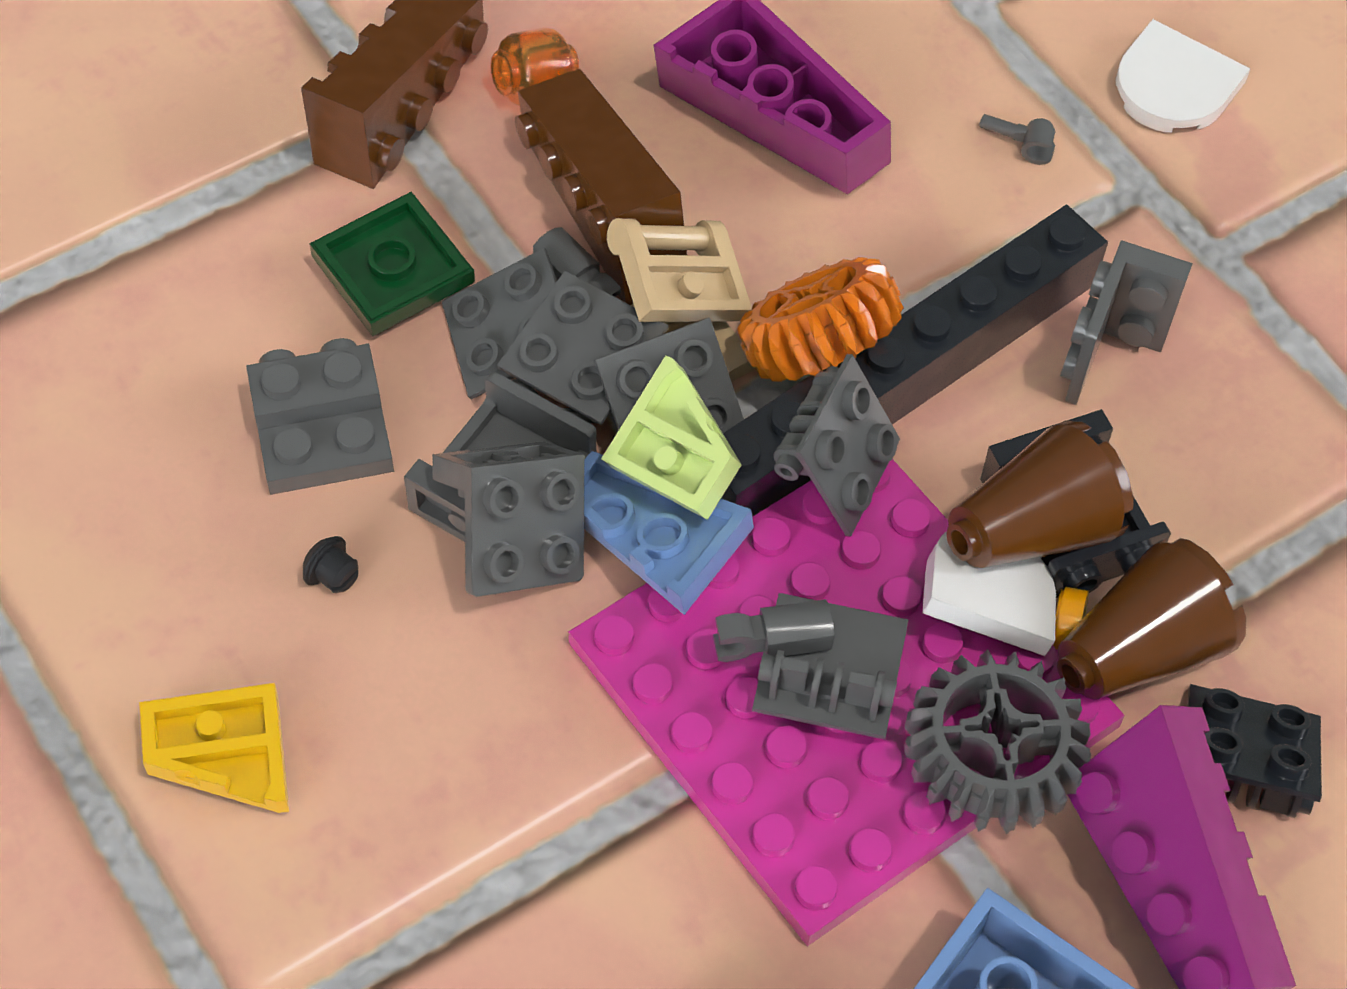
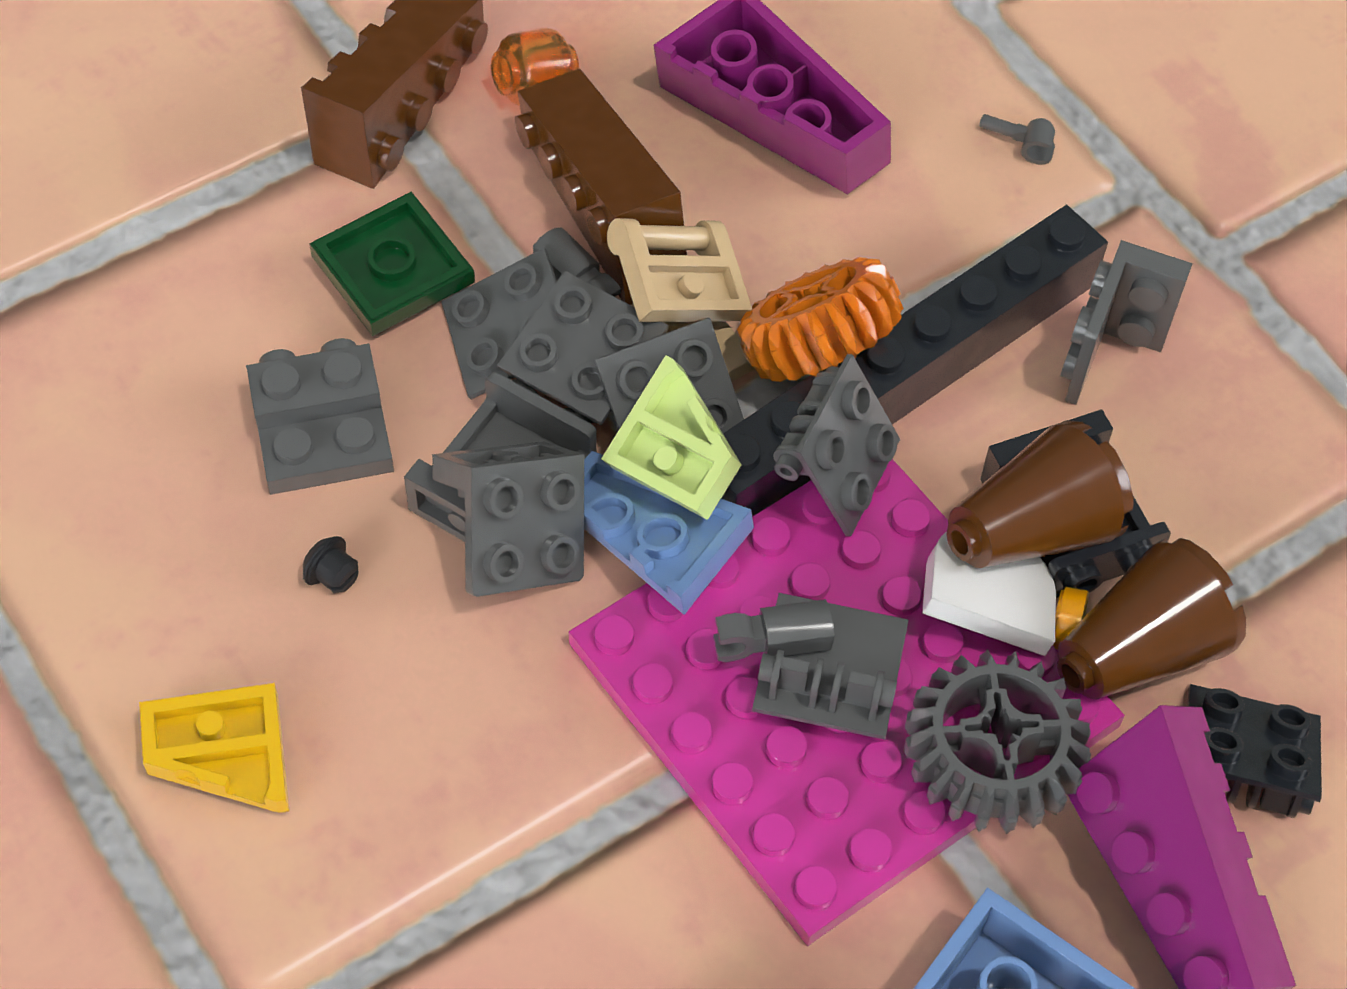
white tile [1115,19,1250,133] -> none

